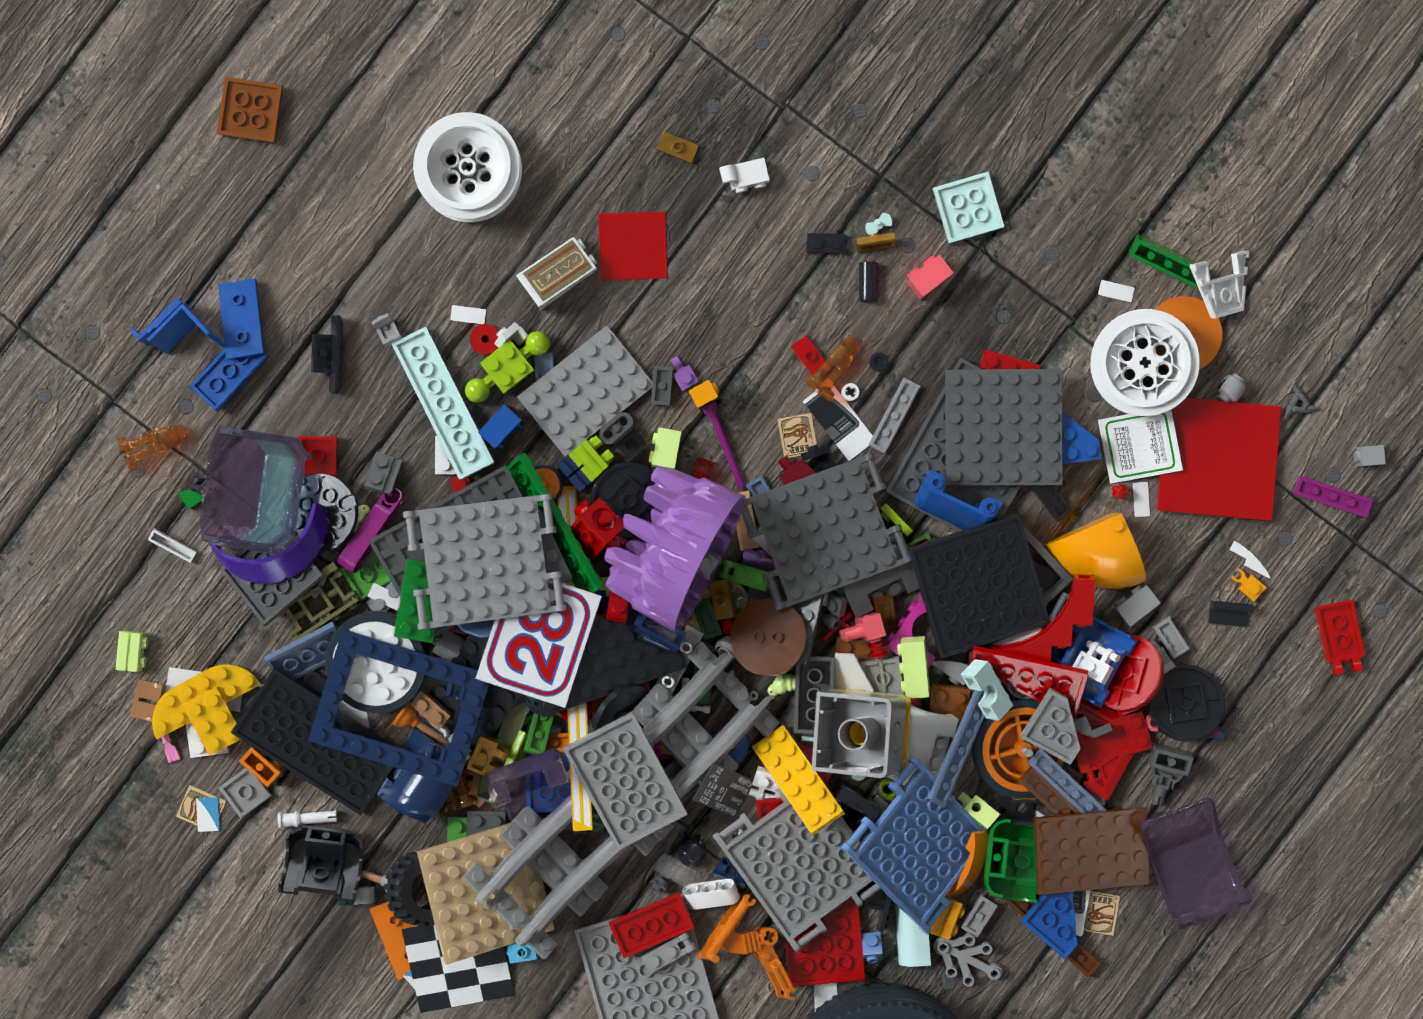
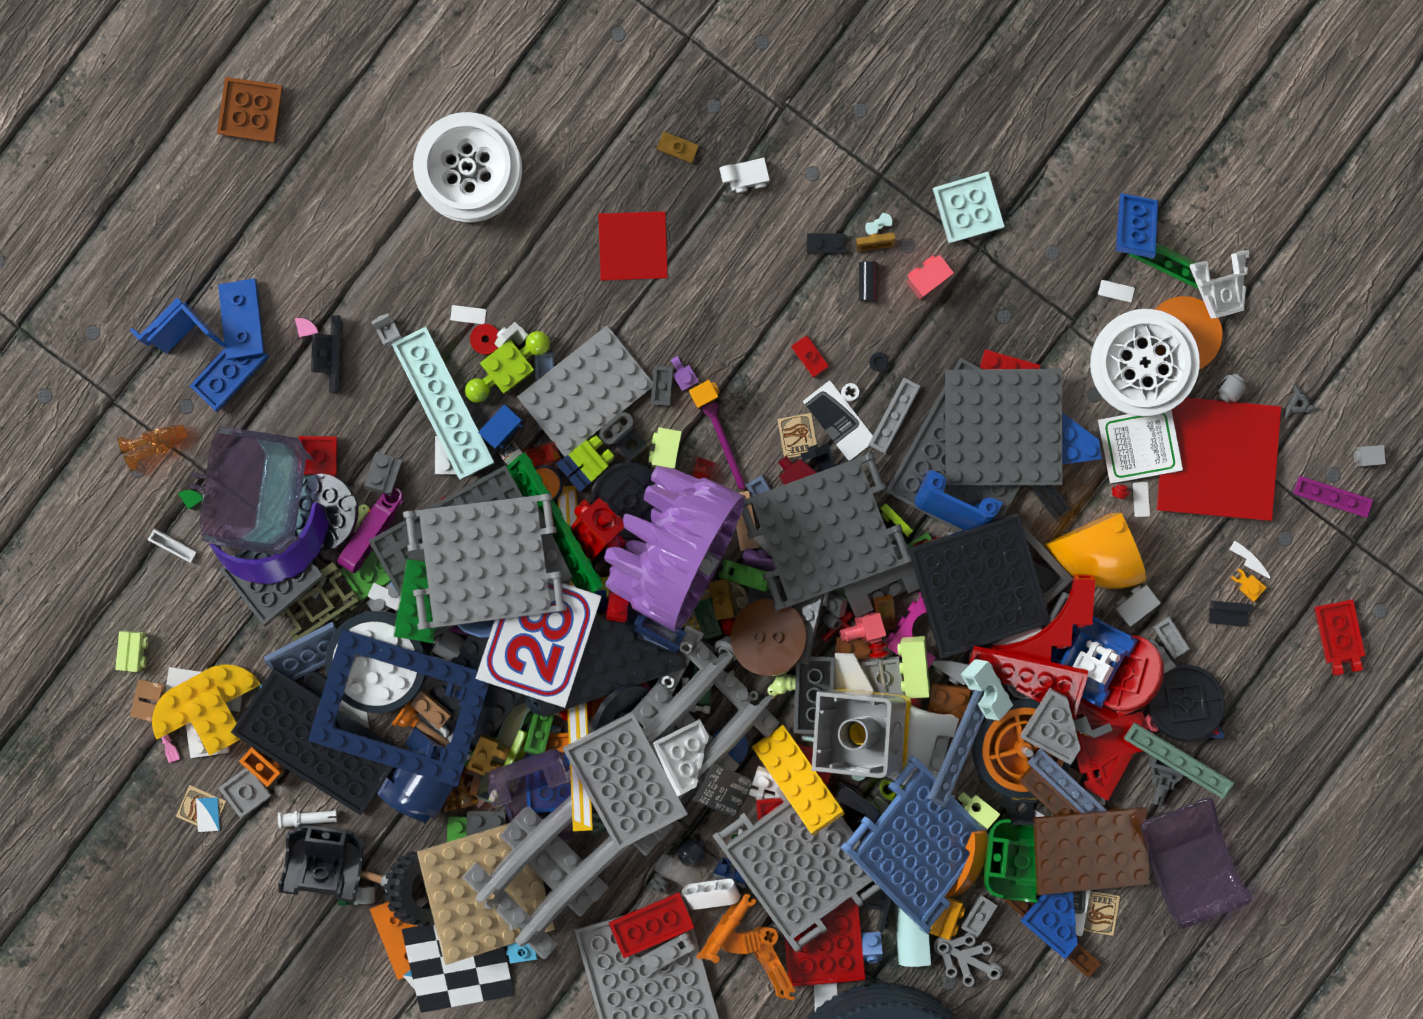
red plate [451,475,470,492] -> none
slope [516,237,597,310] -> none
clear orange piece [804,334,861,402] -> none
none -> bright pink tile [295,318,319,338]
none -> tile [499,441,522,465]
none -> clear red slope [522,441,560,468]
none -> white plate [651,719,709,796]
none -> blue plate [1116,193,1158,258]
none -> sand green tile [1124,722,1234,799]

